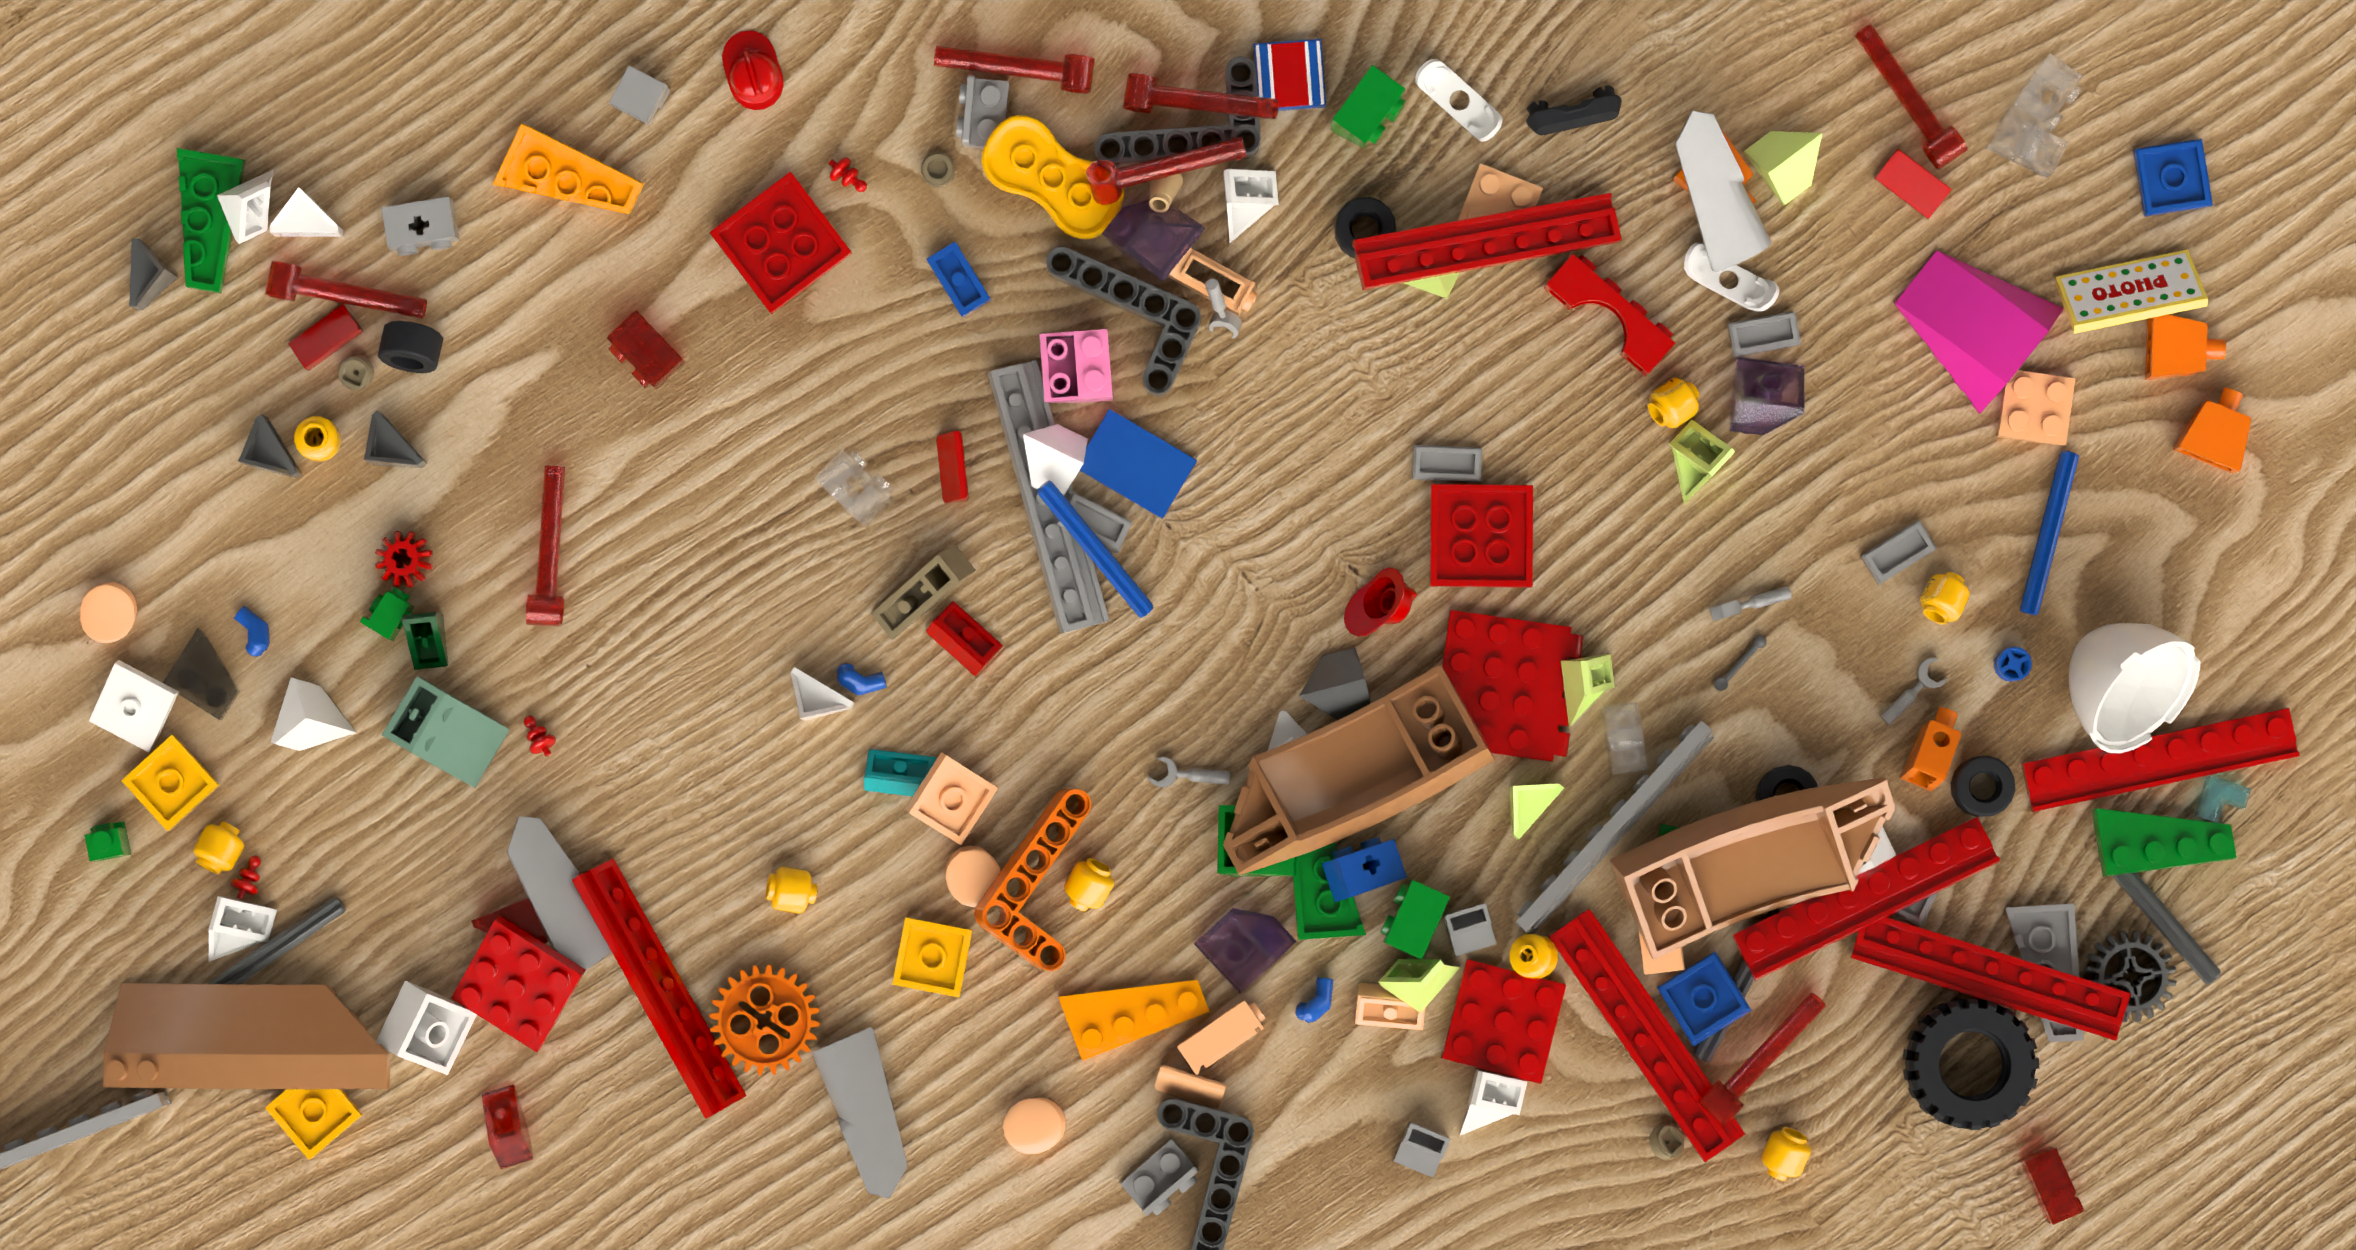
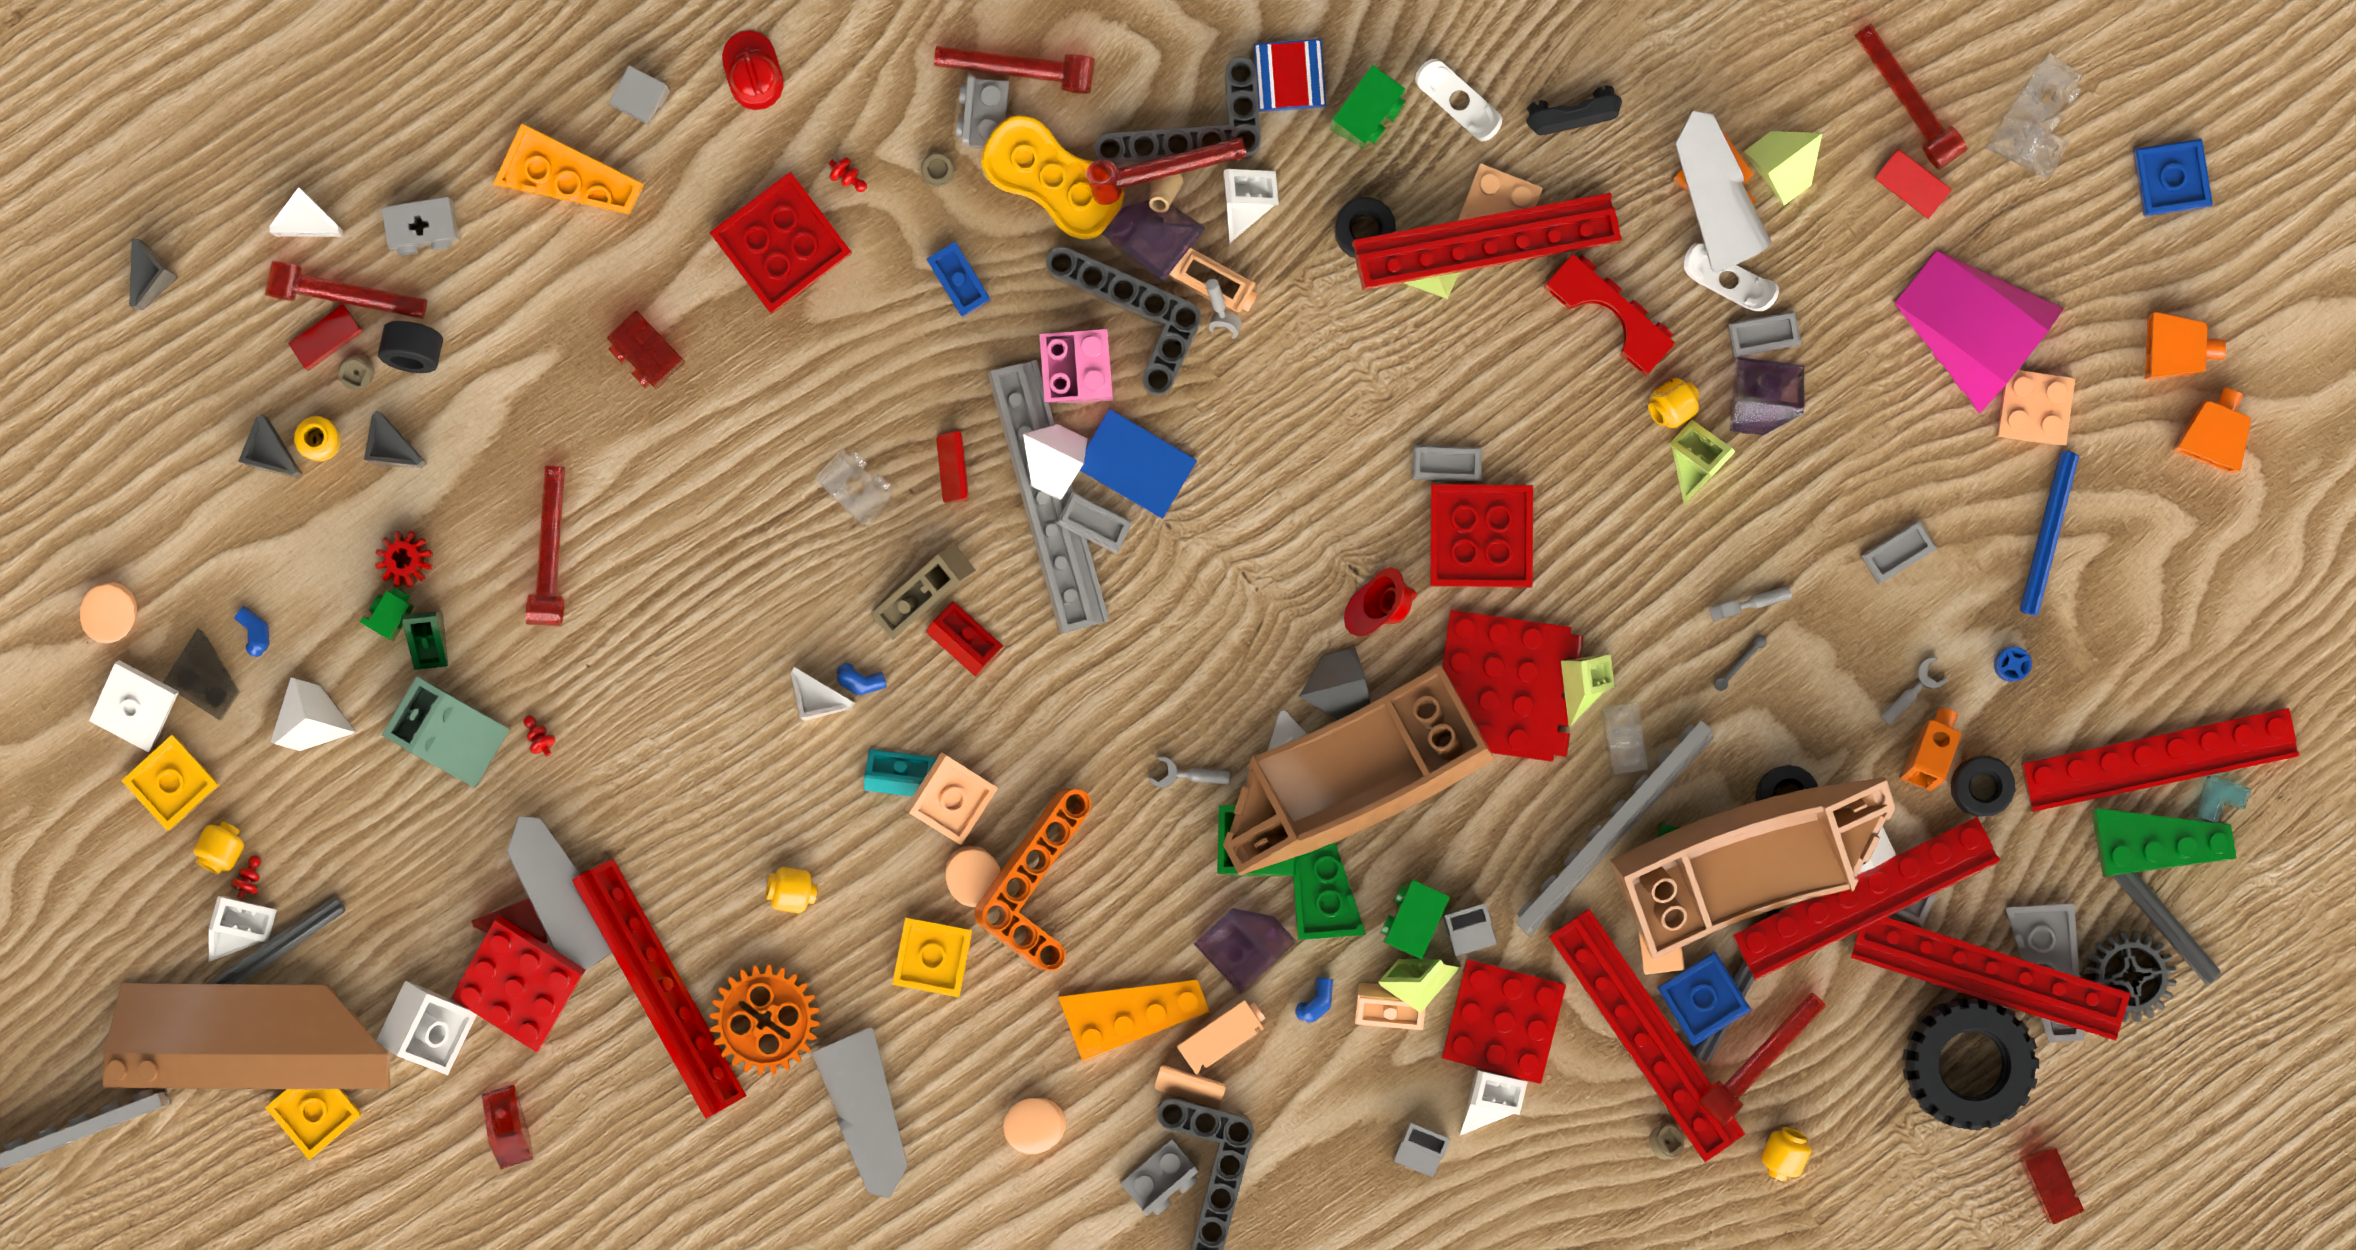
green brick [84,821,131,862] -> none
green wing [176,148,246,294] -> none
white slope [217,169,274,244] -> none
blue axle [1037,480,1153,618] -> none
yellow head [1064,858,1114,911] -> none
clear red piece [1122,73,1279,119] -> none
blue brick [1322,836,1407,902] -> none
yellowish green slope [1509,784,1564,840] -> none
yellow head [1509,934,1558,979] -> none
yellow head [1919,572,1970,624] -> none
tile [2056,249,2208,334] -> none
white piece [2069,623,2200,753] -> none

